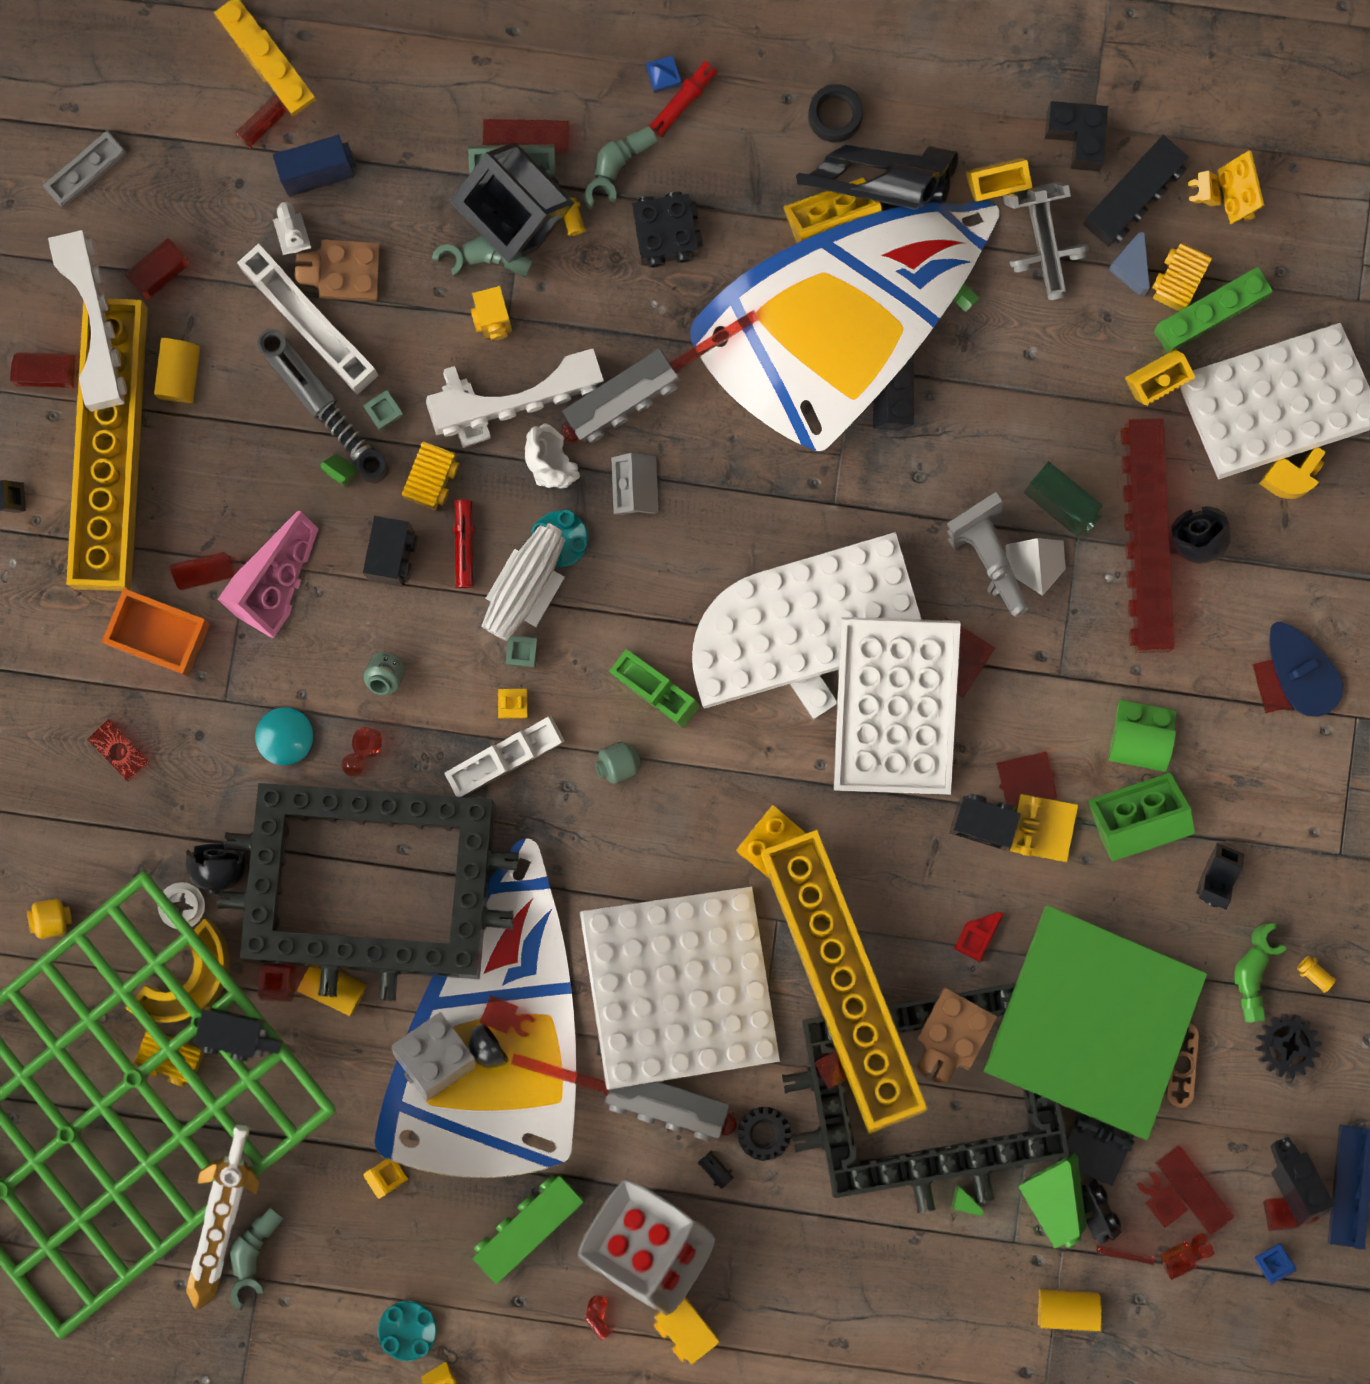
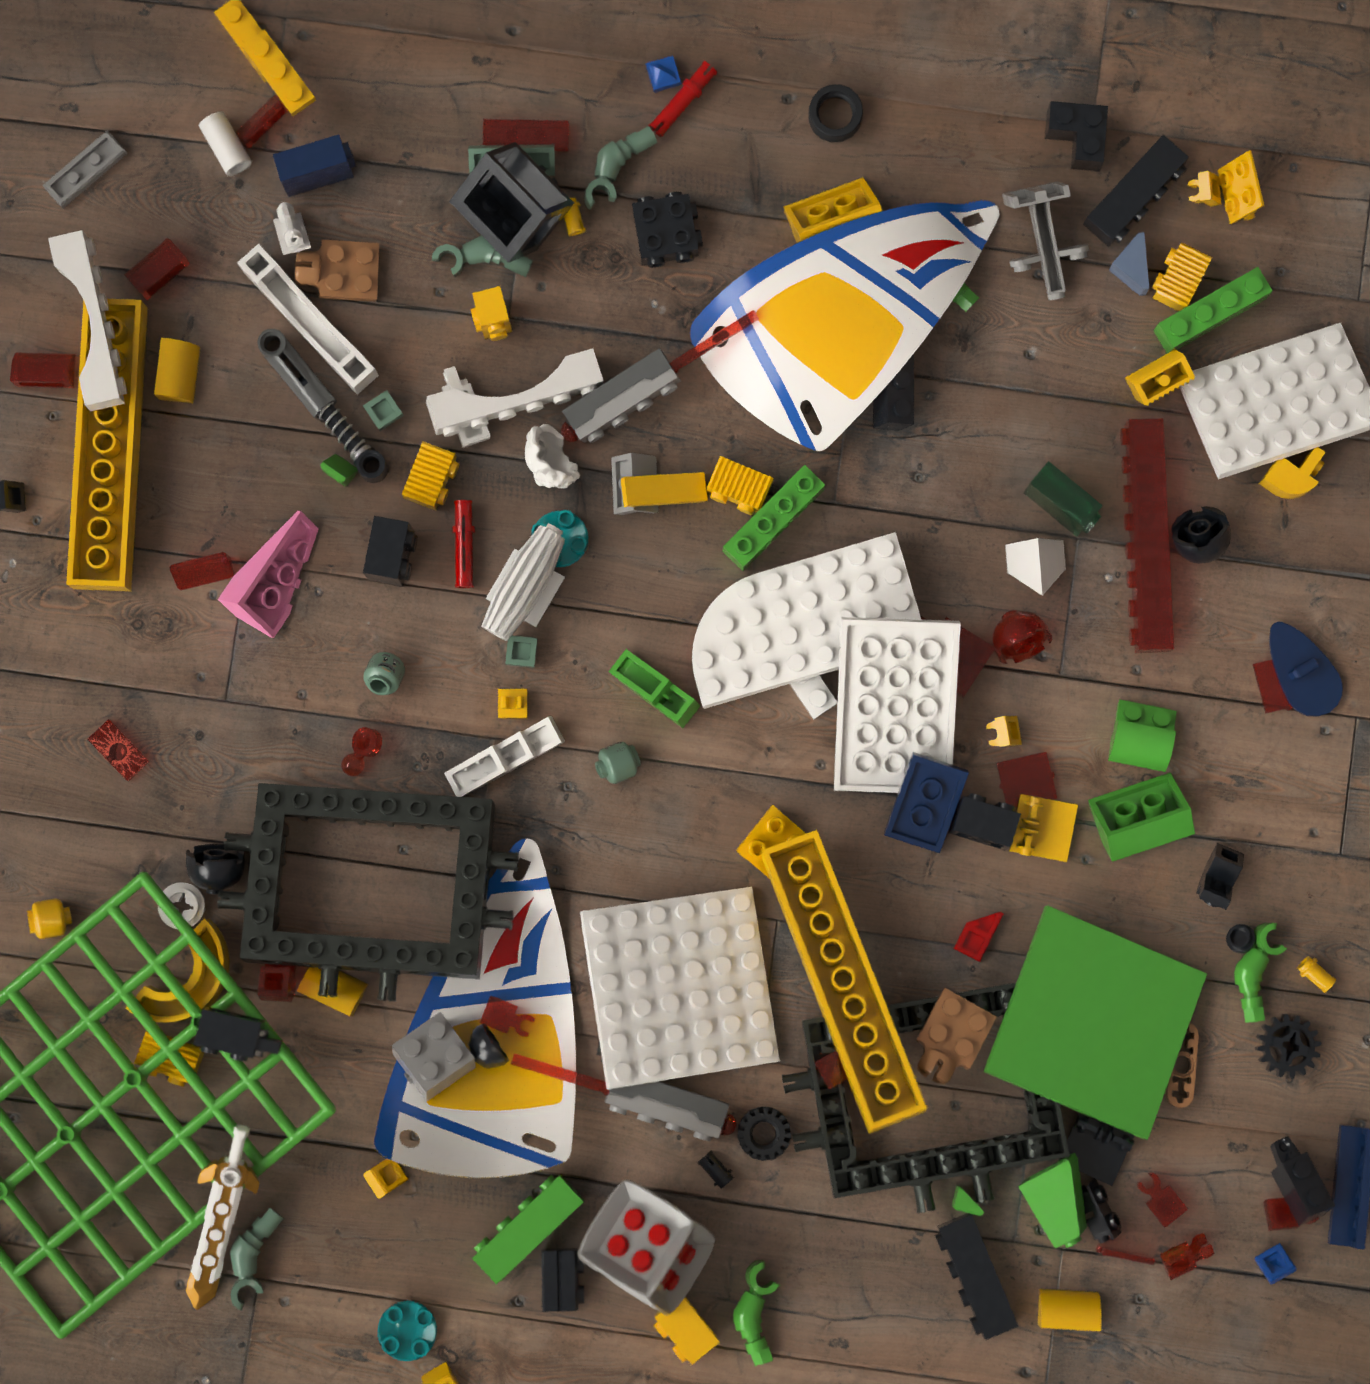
orange piece [102,588,210,677] -> none
teal dish [255,707,314,765] -> none
clear red arm [585,1295,612,1341] -> none
black panel [796,145,958,209] -> none
light grey piece [947,492,1029,618] -> none
yellow brick [966,158,1033,201] -> none
clear red tile [1155,1145,1234,1235] -> none
none -> white pin [199,112,252,176]
none -> black brick [541,1248,585,1312]
none -> yellow tile [621,472,708,507]
none -> yellow brick [707,456,774,515]
none -> bright green brick [723,465,825,571]
none -> bright green piece [733,1260,779,1366]
none -> dark blue plate [884,752,969,853]
none -> black brick [935,1213,1019,1340]
none -> yellow tile [986,716,1022,747]
none -> clear red cylinder [992,610,1052,664]
none -> black plate [1226,924,1256,954]

